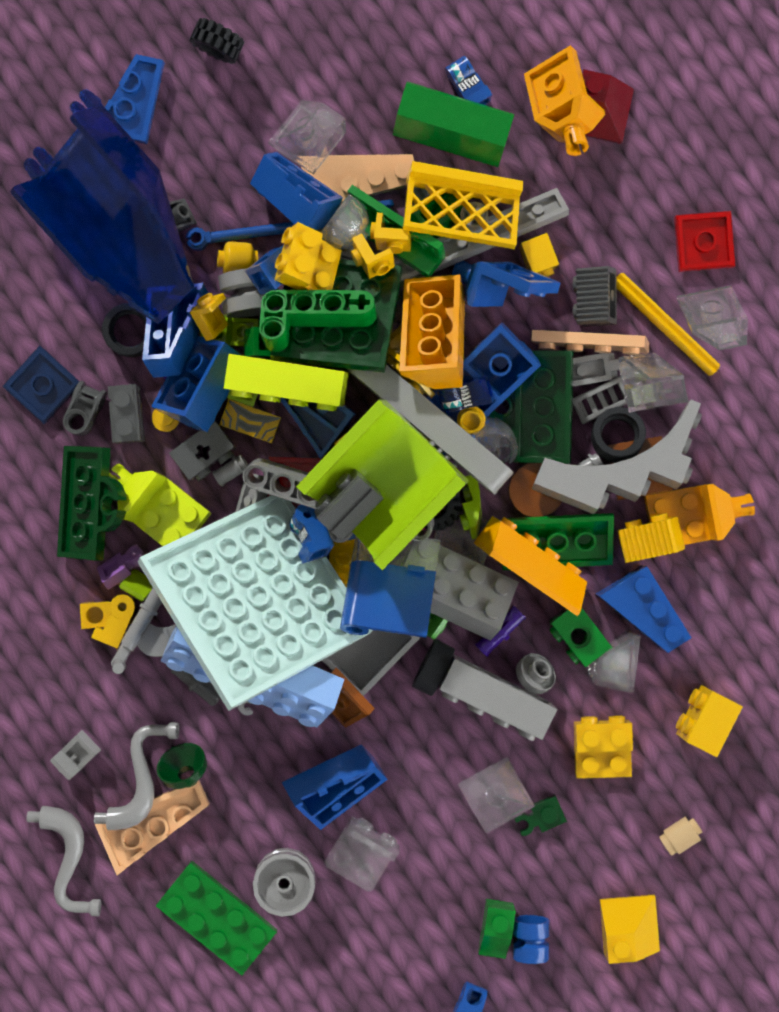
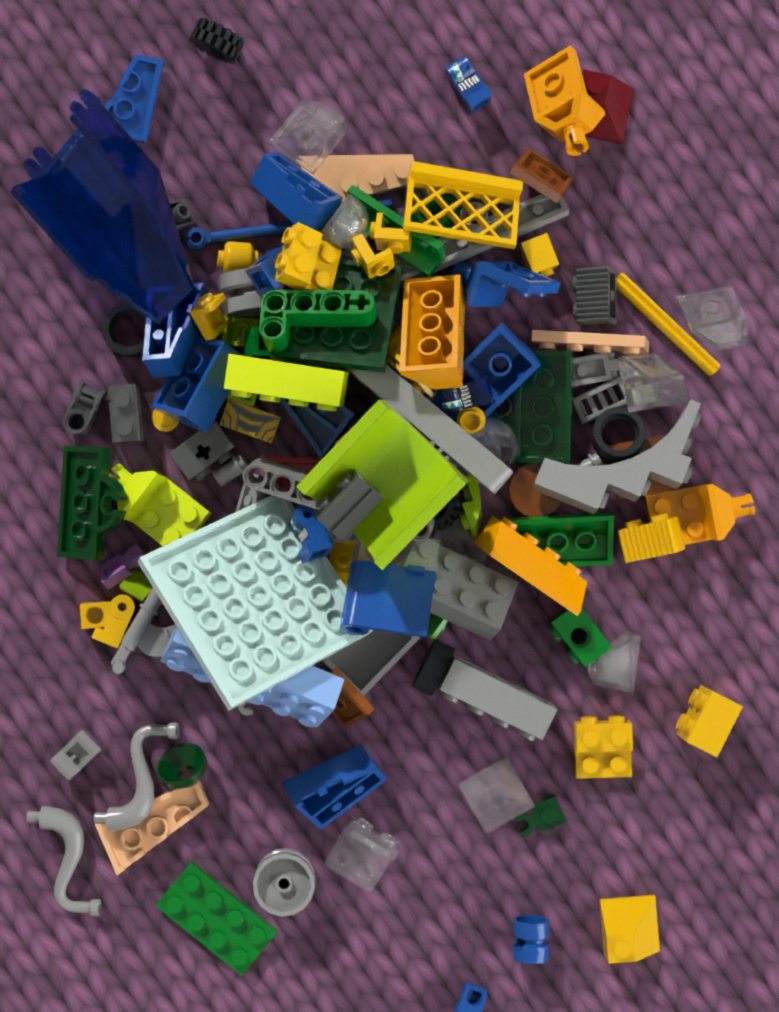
dark blue tile [2,346,79,424] -> none
dark grey axle [171,670,221,706] -> none
green slope [393,81,515,167] -> none
dark purple pin [475,606,526,657] -> none
green slope [478,899,516,959] -> none
light grey plate [516,653,556,694] -> none
blue wedge [595,565,692,653] -> none
tan brick [659,816,703,856] -> none
red tile [674,211,735,272] -> none
none -> dark orange tile [509,148,574,203]

